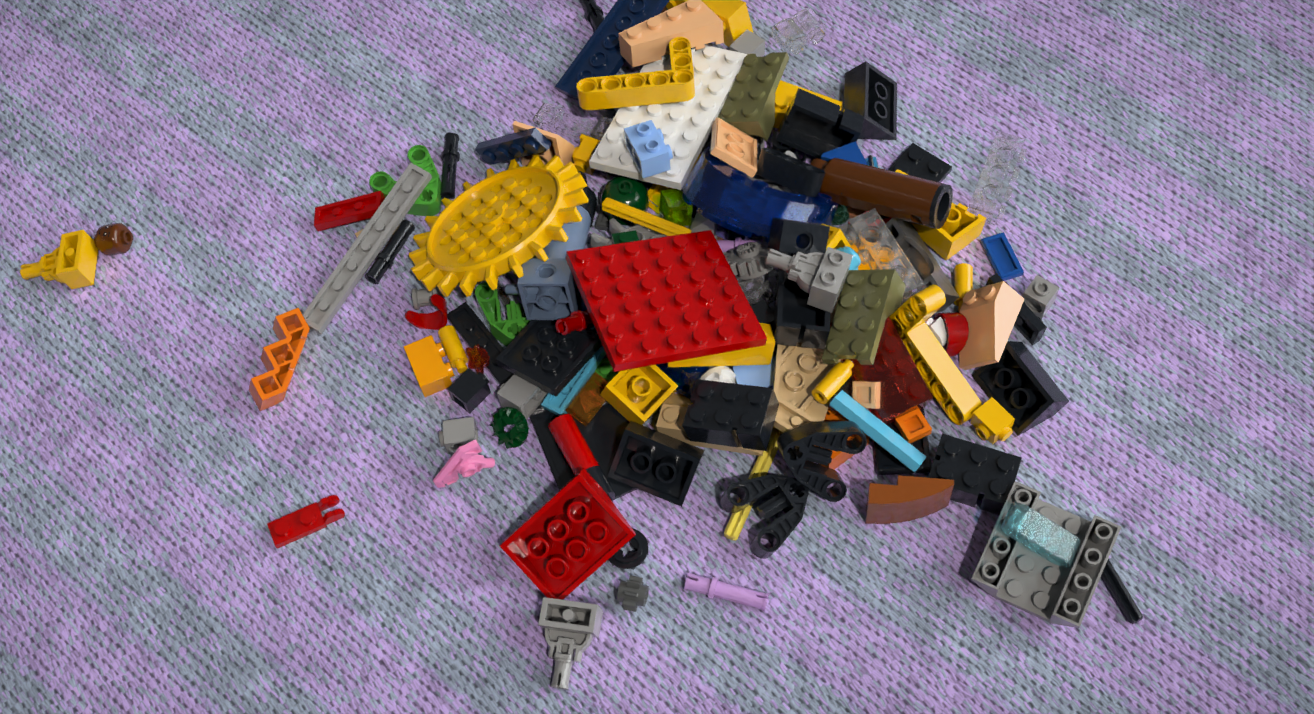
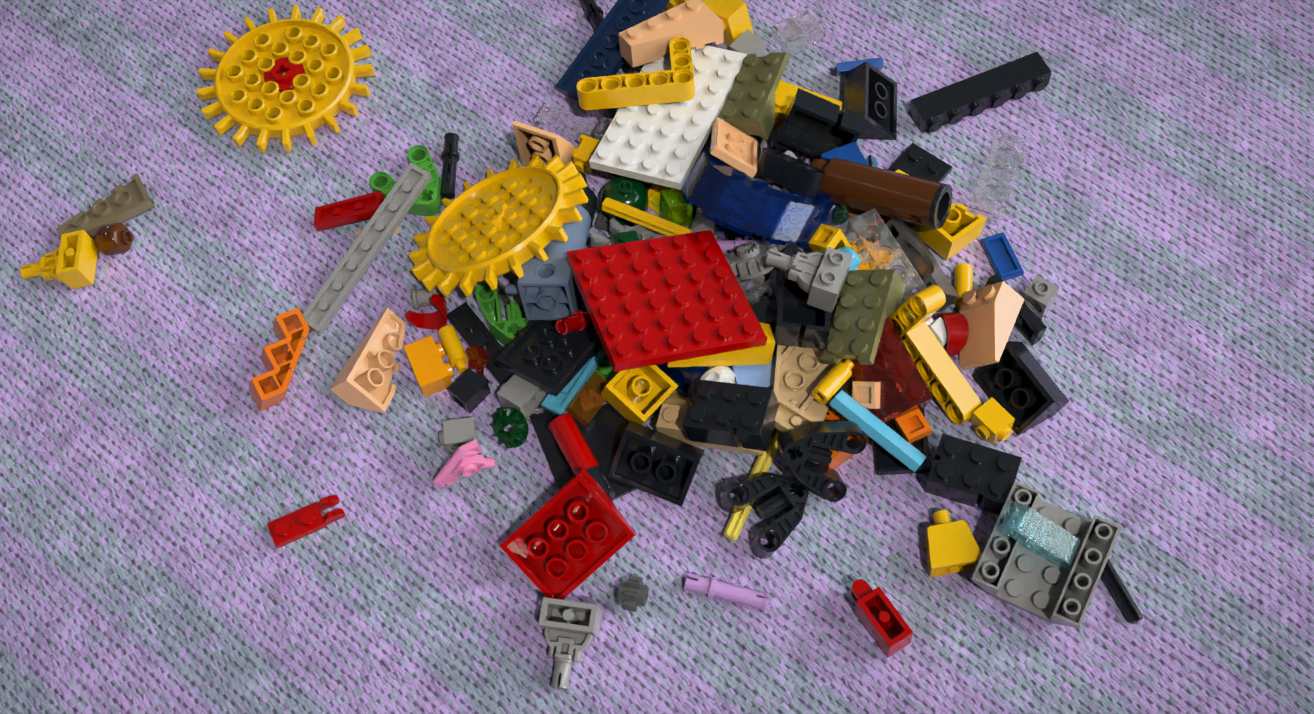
black pin [365,219,415,285] -> none
dark blue plate [475,128,552,164] -> none
black gear [608,528,649,571] -> none
light blue brick [624,120,673,178] -> none
black brick [767,217,830,256] -> none
dark orange slope [865,475,954,524] -> none
none -> dark tan wing [56,173,154,239]
none -> yellow gear [196,5,375,153]
none -> light nougat wedge [330,307,406,413]
none -> blue tile [834,58,884,76]
none -> red brick [851,579,913,658]
none -> black brick [909,51,1052,133]
none -> yellow torso [925,510,982,577]

